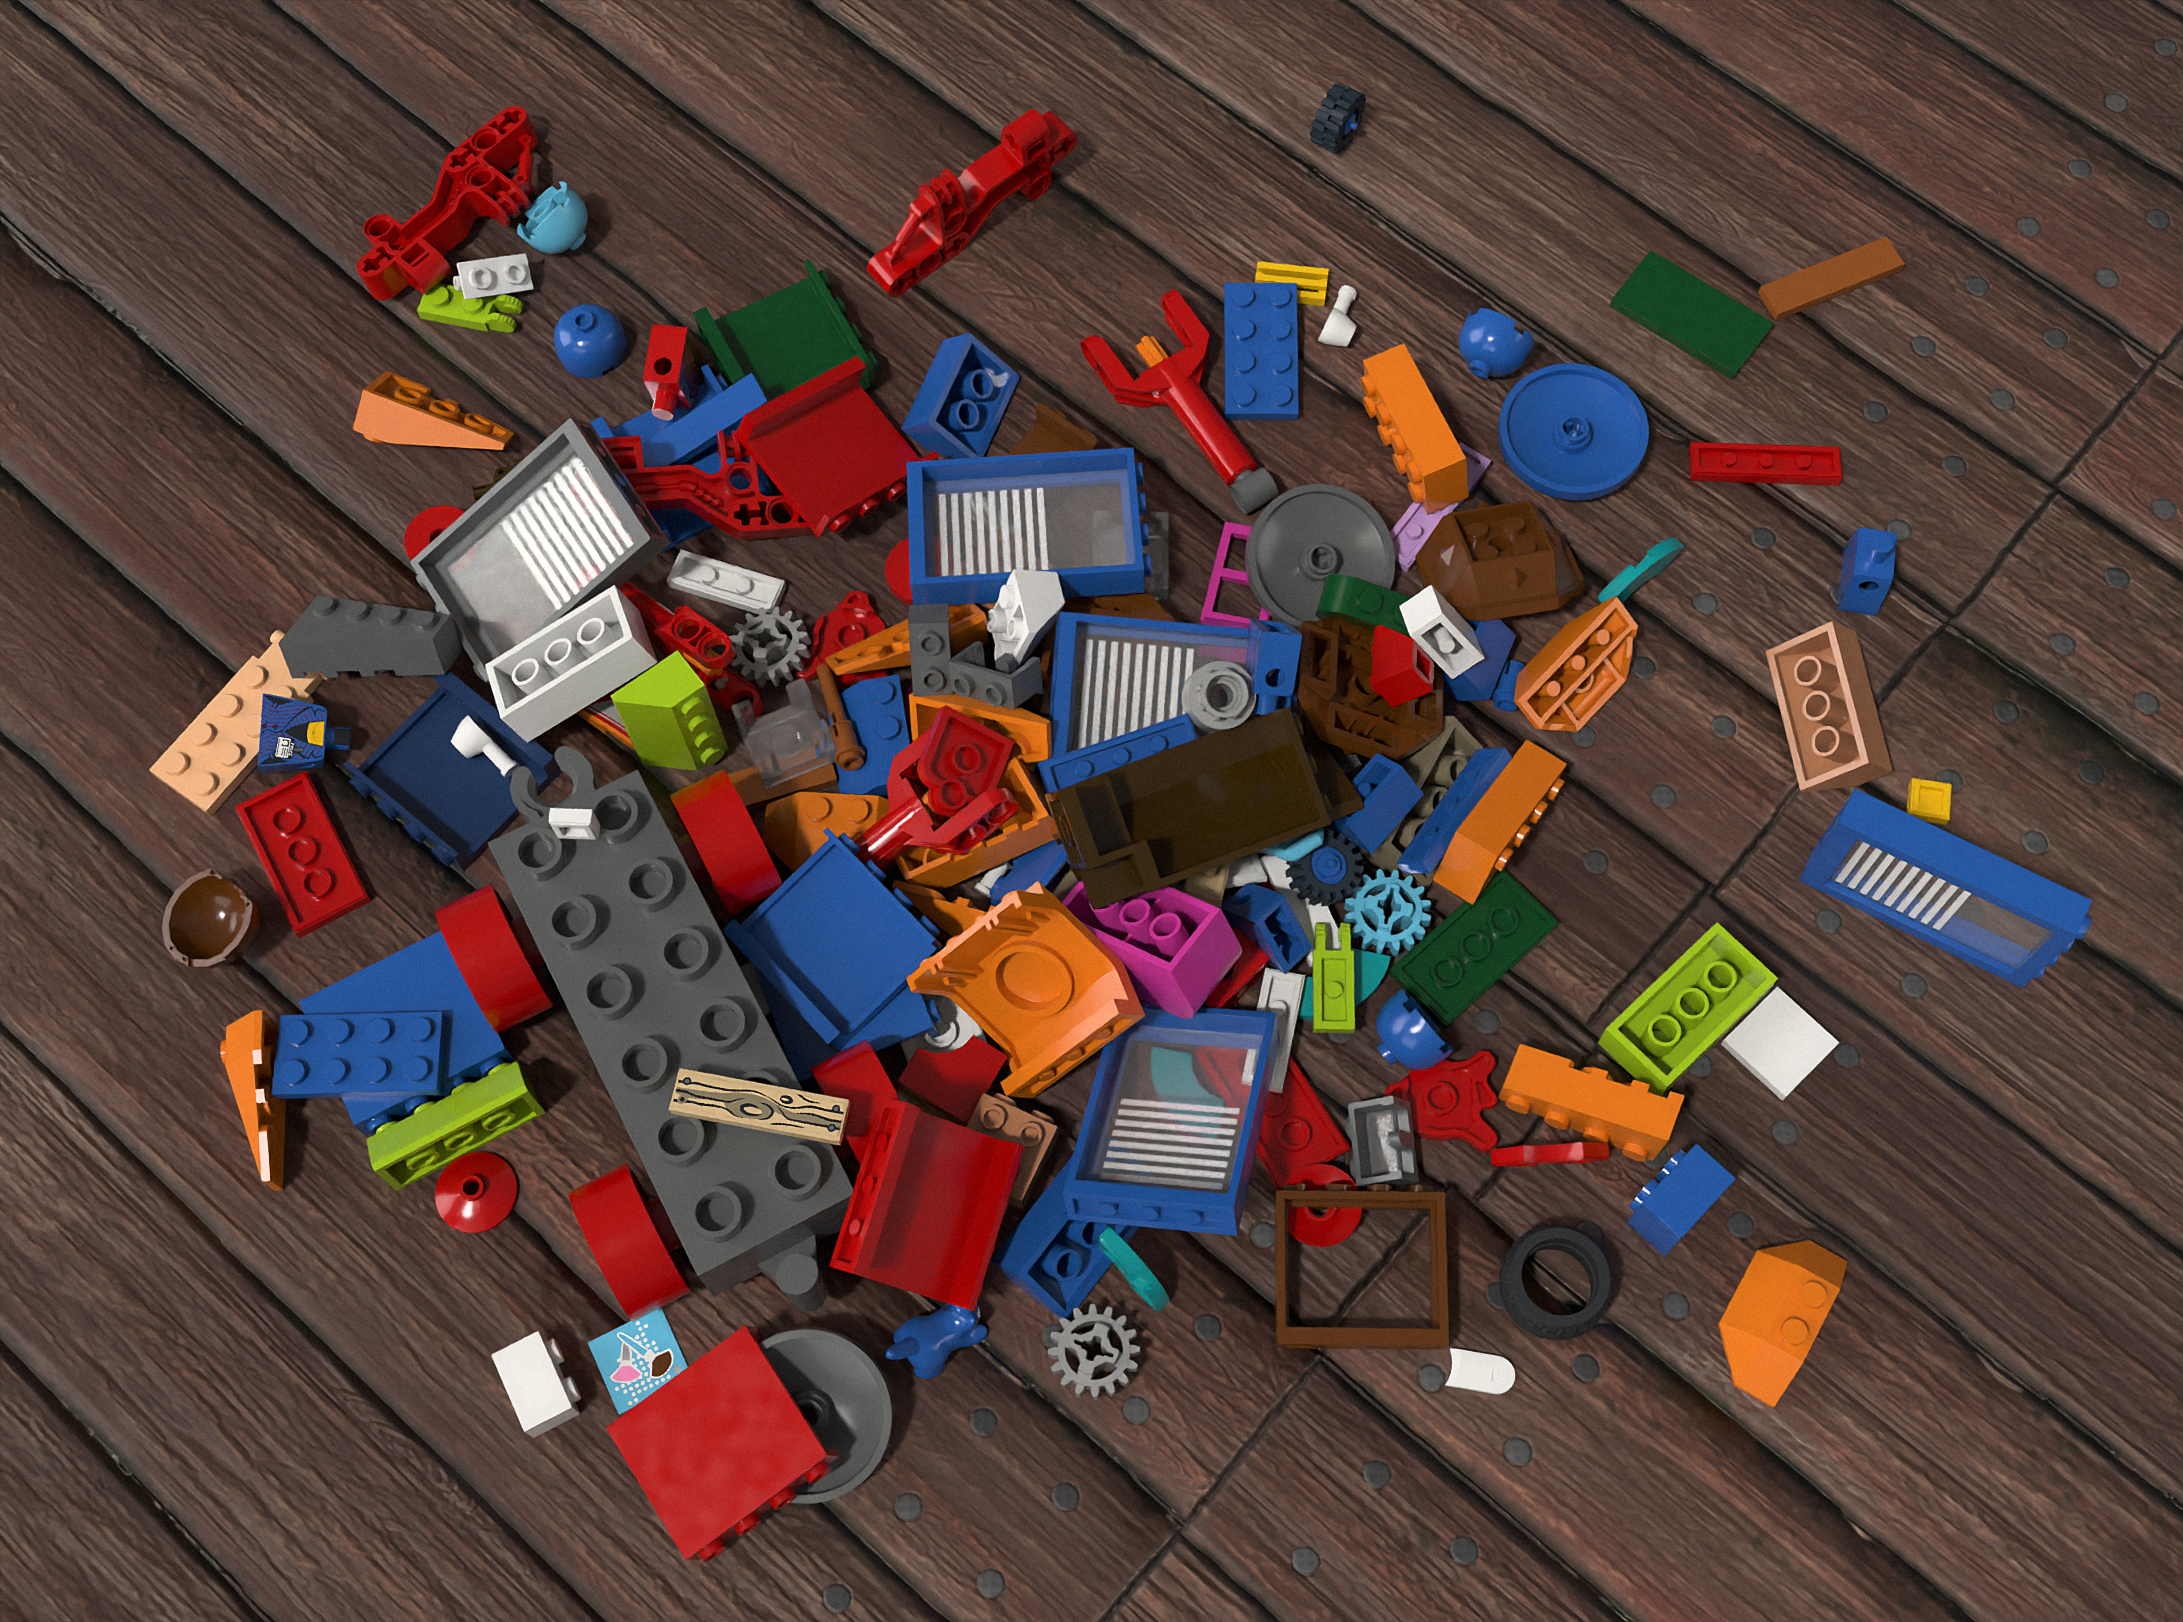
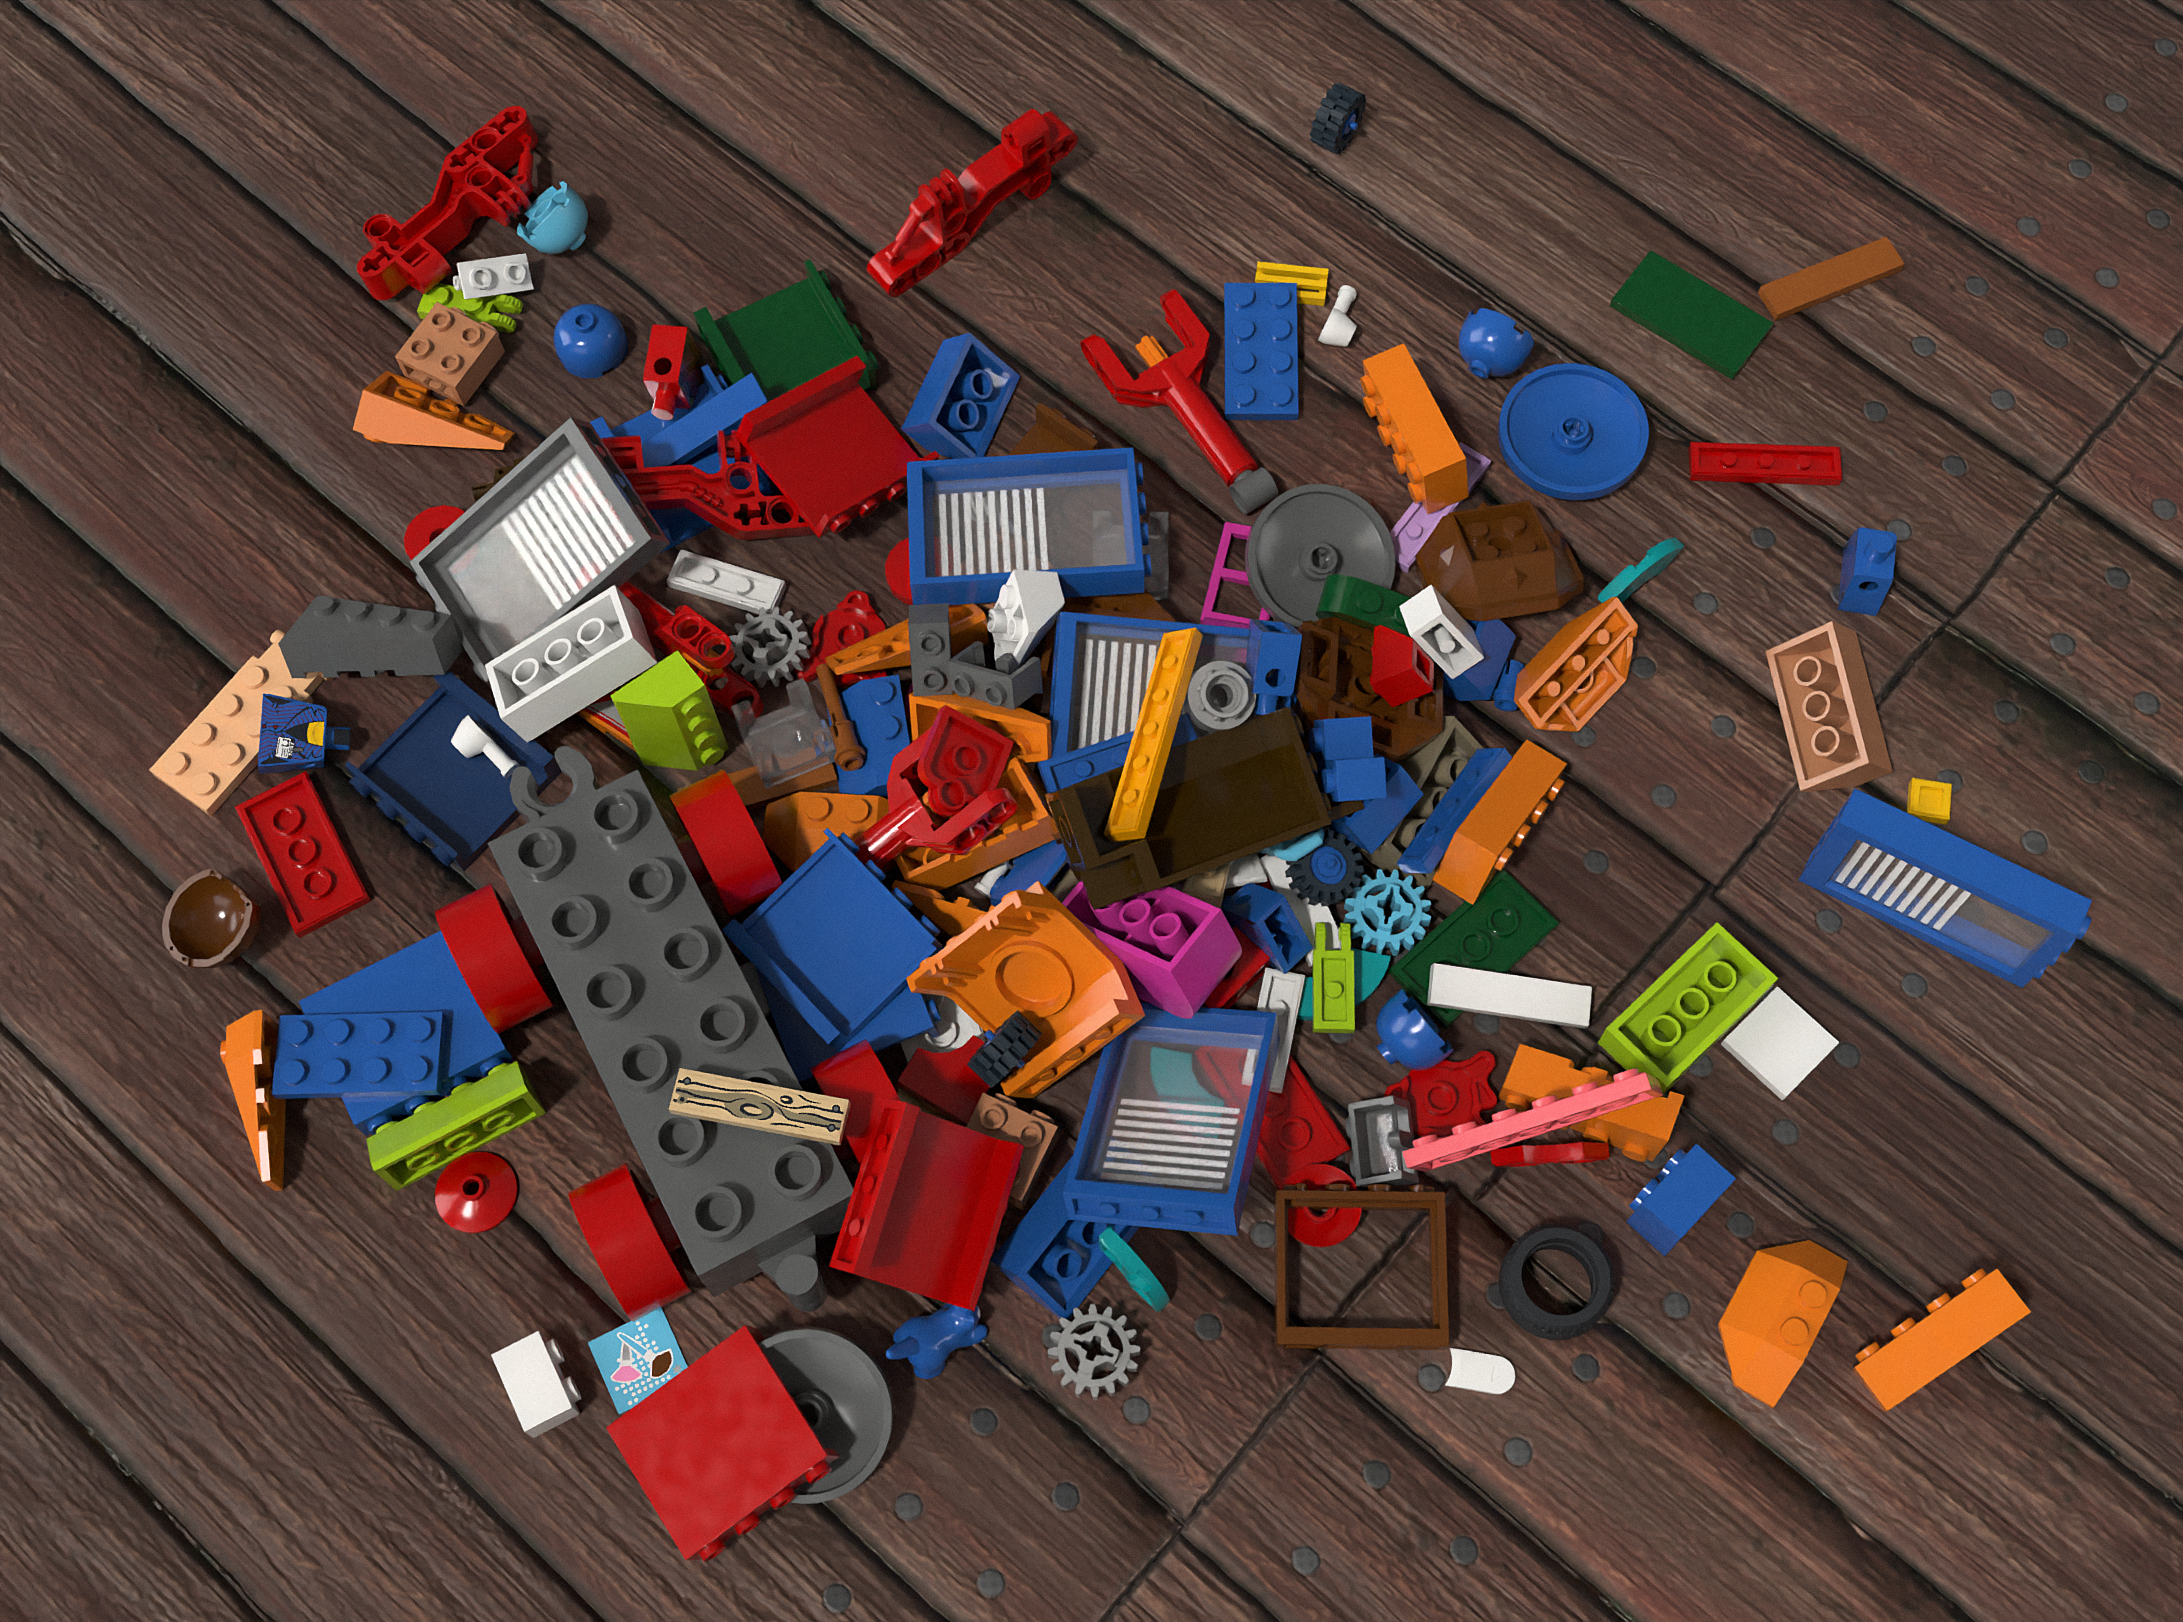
white tile [548,808,600,840] -> none
none -> nougat brick [395,302,505,406]
none -> black wheel [967,1010,1042,1087]
none -> light orange tile [1104,627,1203,842]
none -> blue brick [1309,716,1387,802]
none -> coral plate [1402,1068,1663,1172]
none -> white tile [1427,963,1592,1029]
none -> orange wedge [1852,1268,2031,1412]

